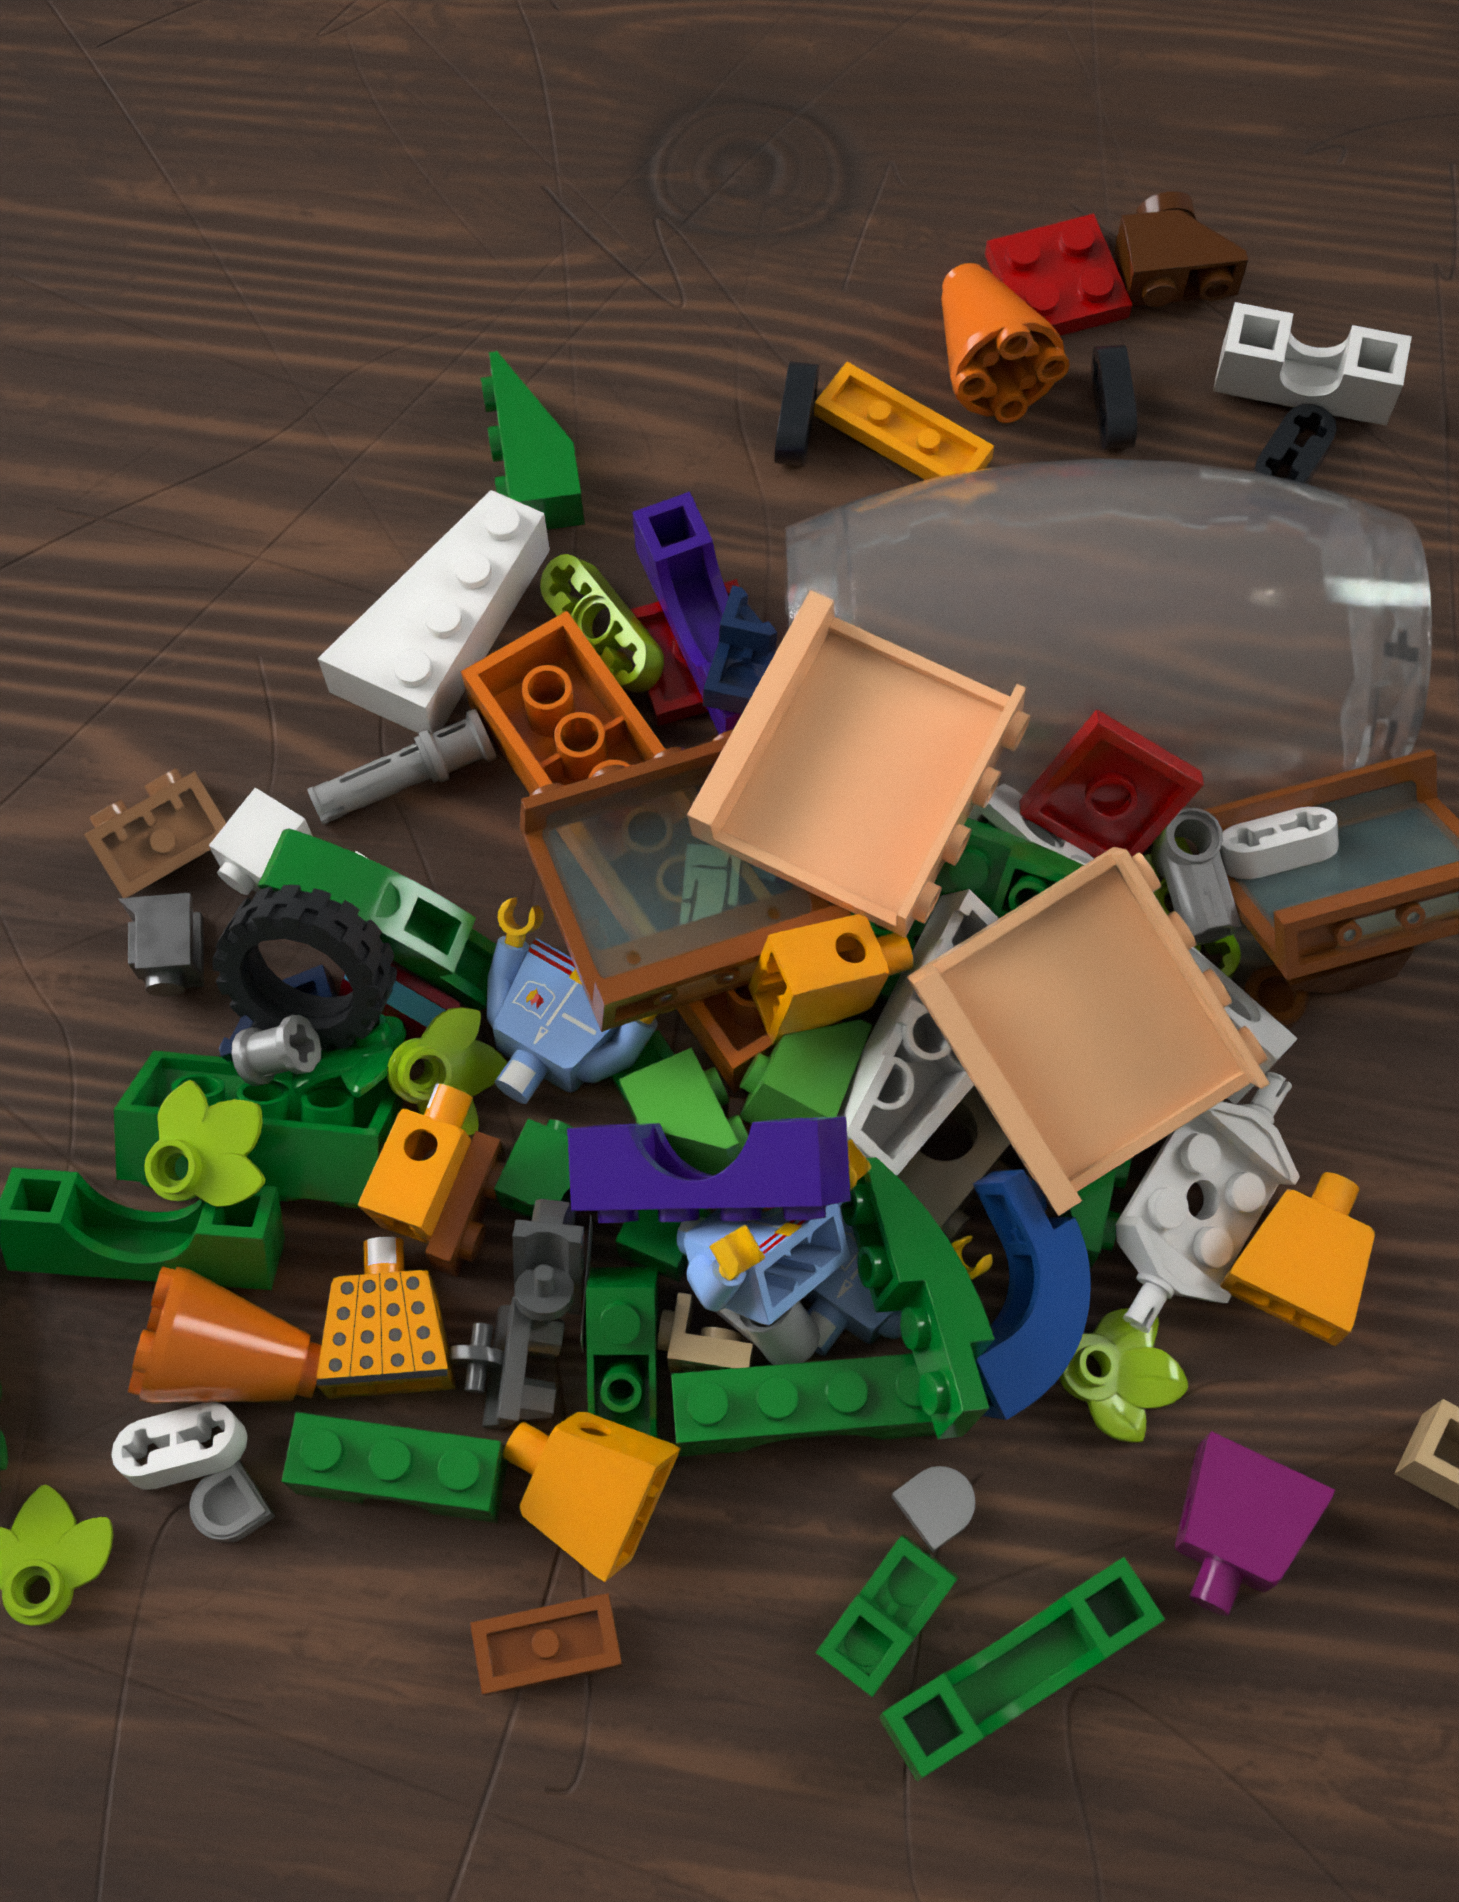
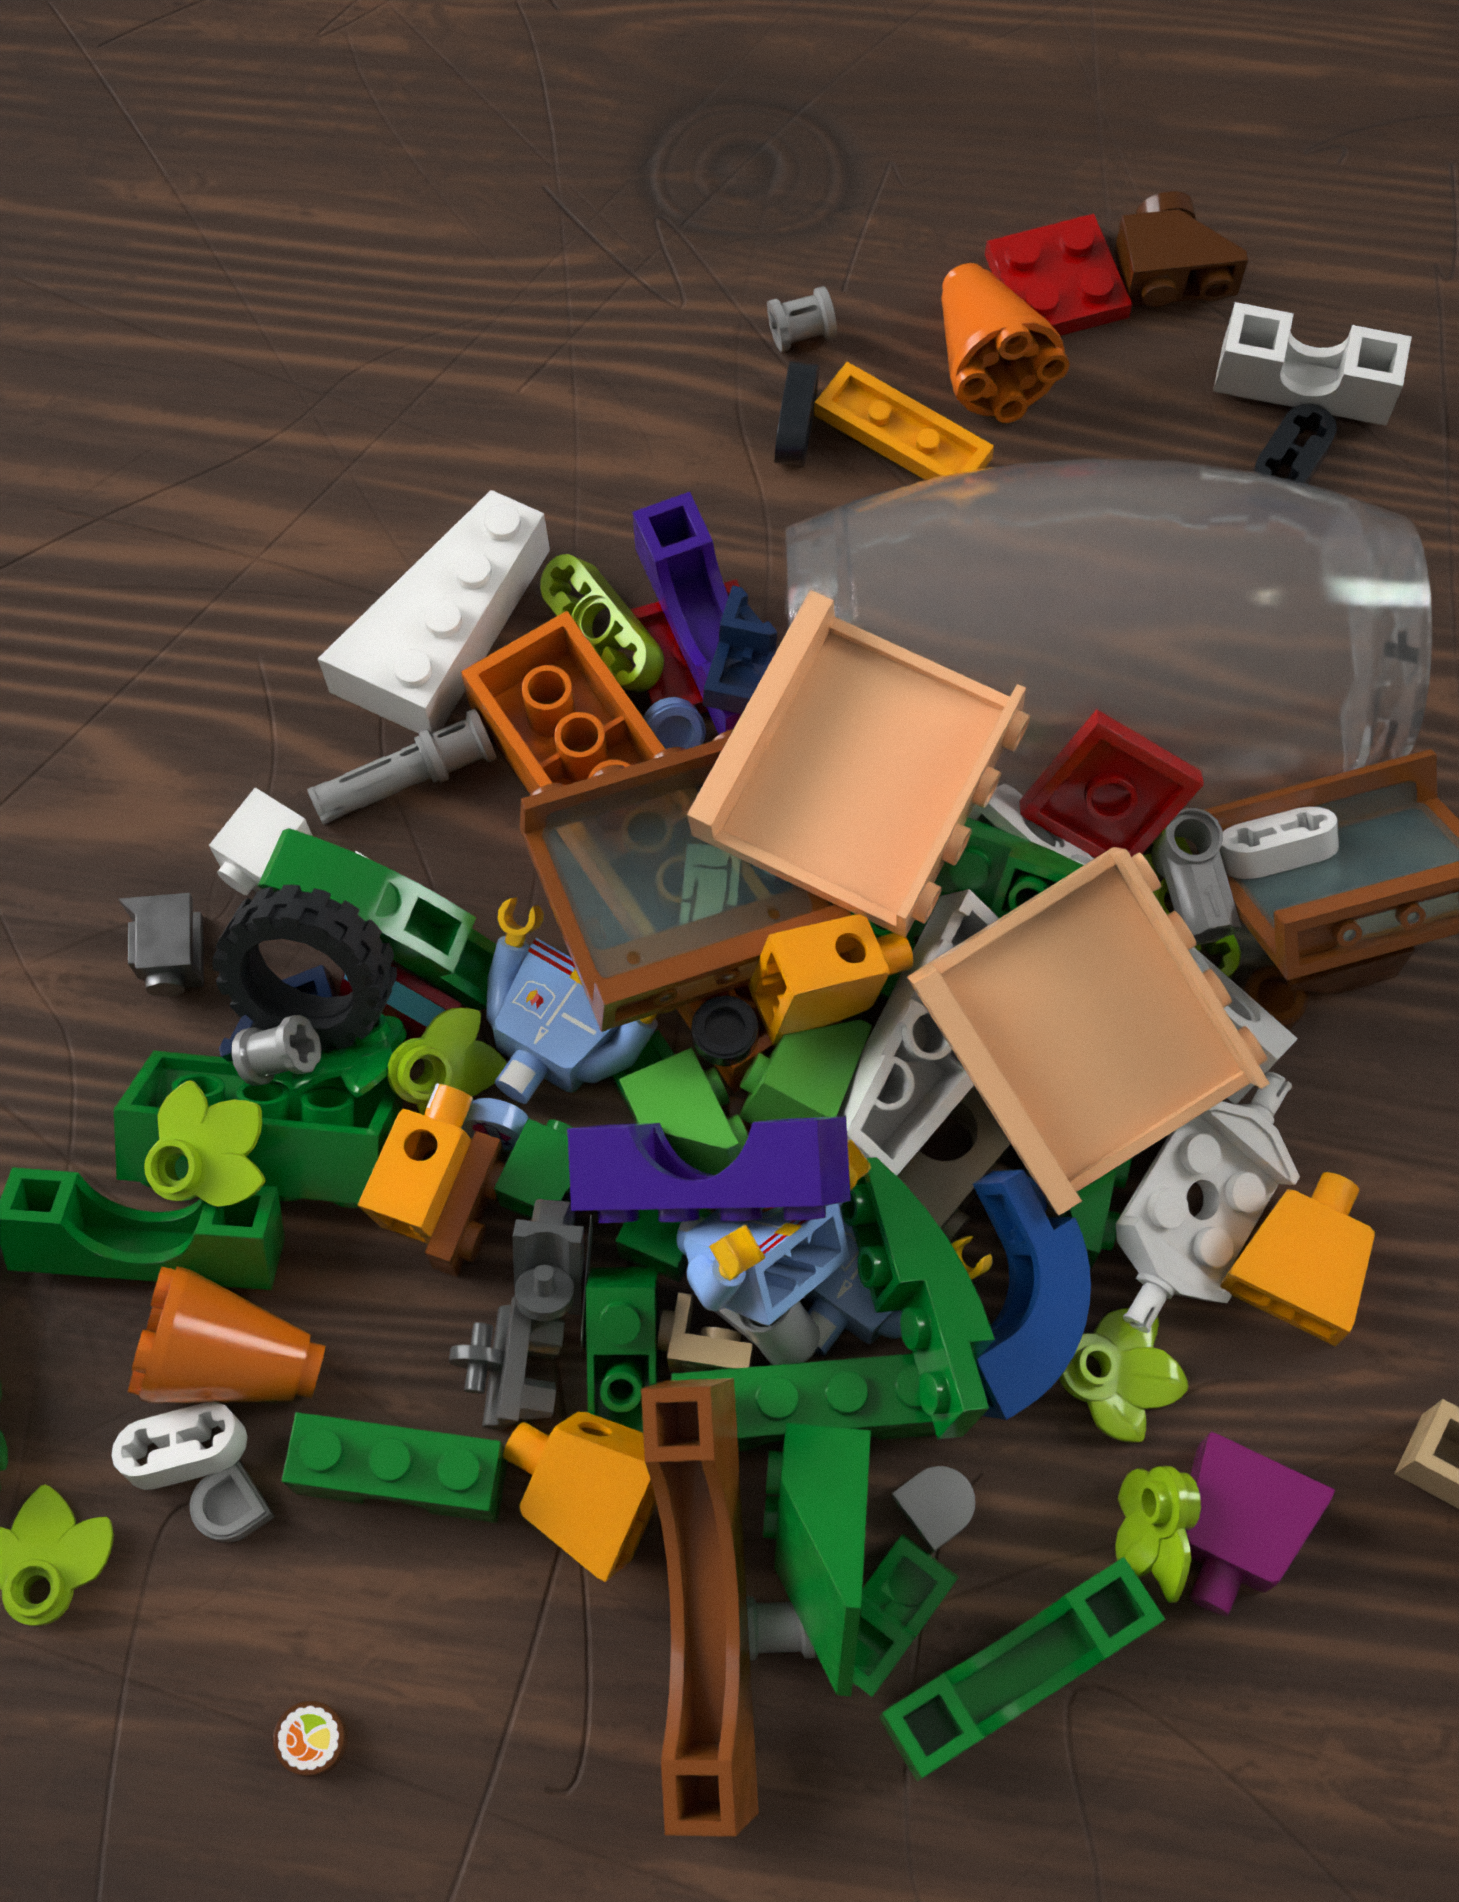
medium nougat bracket [84,768,226,898] -> none
light orange torso [317,1237,456,1399] -> none
dark orange plate [470,1593,623,1696] -> none
green slope [481,351,585,530] -> none
black beam [1091,345,1137,449] -> none
none -> tile [273,1701,348,1777]
none -> light blue tile [462,1098,529,1150]
none -> dark orange arch [641,1378,759,1837]
none -> light blue tile [643,697,706,749]
none -> black tile [691,996,758,1066]
none -> light grey bush [746,1596,816,1661]
none -> green slope [763,1423,871,1696]
none -> light grey bush [767,286,837,352]
none -> lime plate [1115,1466,1201,1603]

